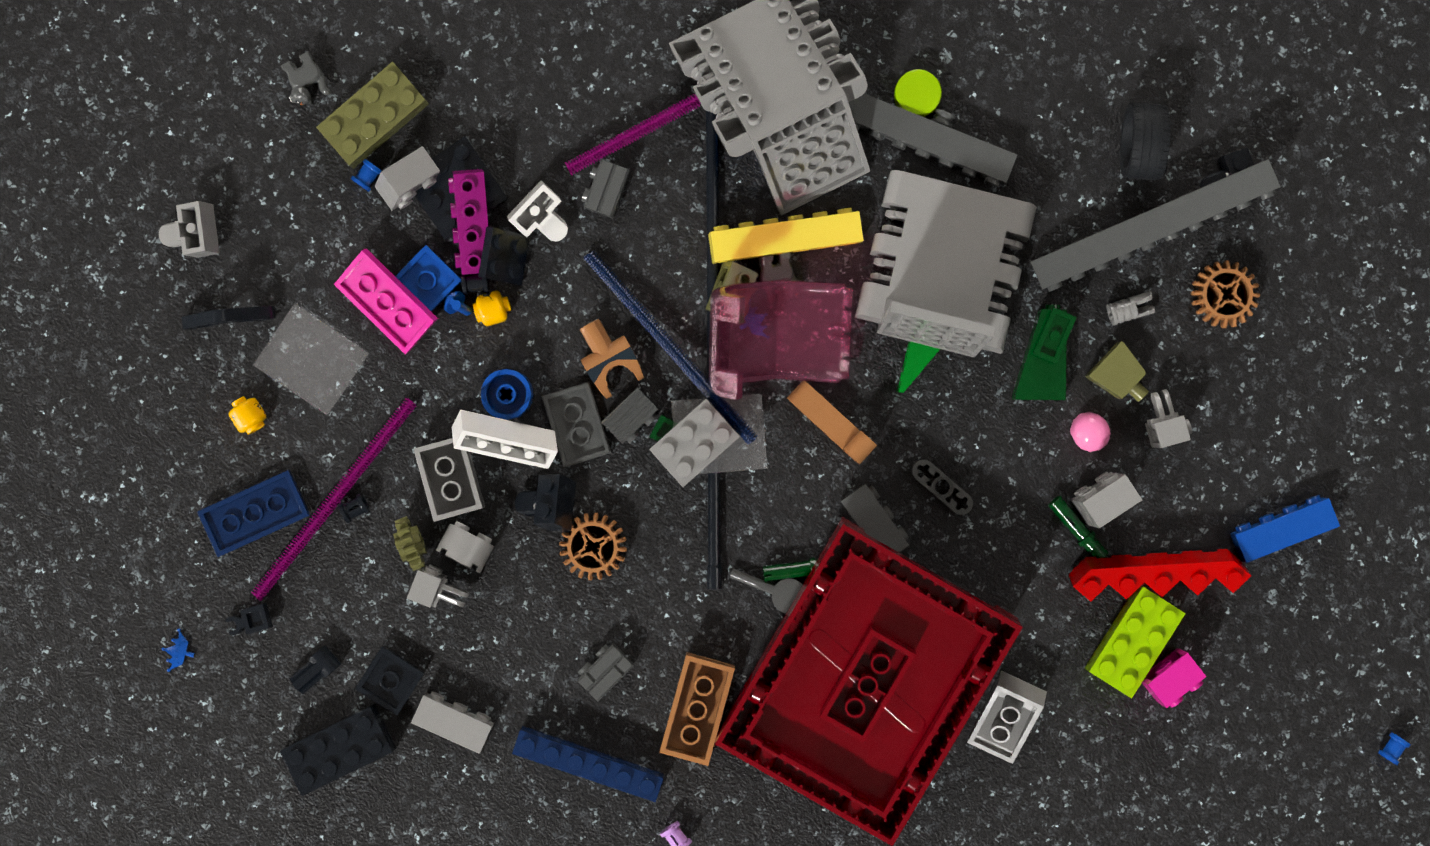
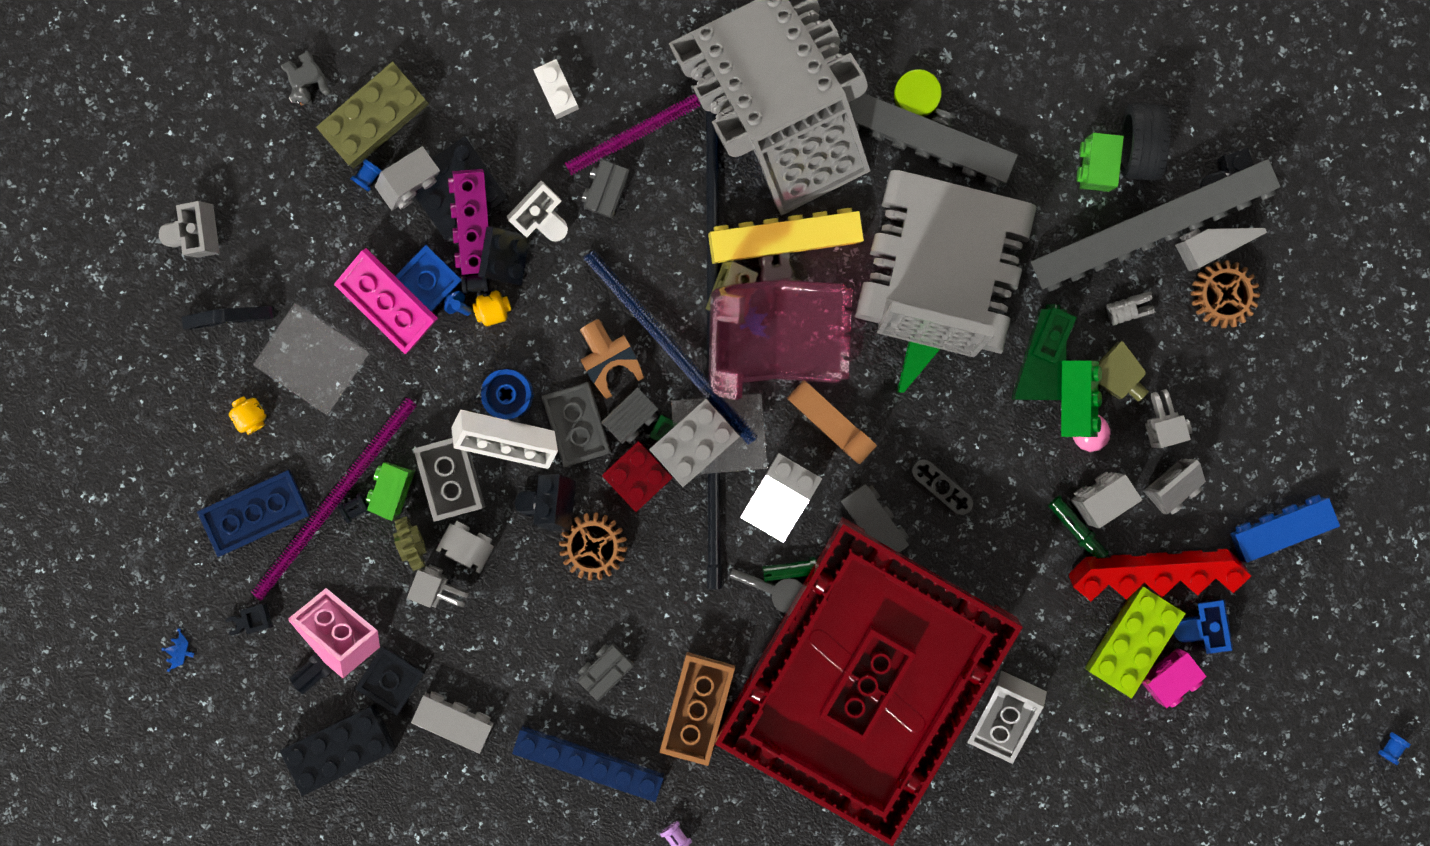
none -> bright pink slope [288,588,380,678]
none -> bright green slope [365,462,415,521]
none -> white brick [533,59,579,119]
none -> dark red brick [602,441,673,512]
none -> slope [741,453,822,542]
none -> green brick [1061,361,1102,437]
none -> bright green brick [1076,133,1124,192]
none -> light grey slope [1143,458,1206,514]
none -> blue brick [1174,599,1233,654]
none -> light grey slope [1175,228,1267,271]

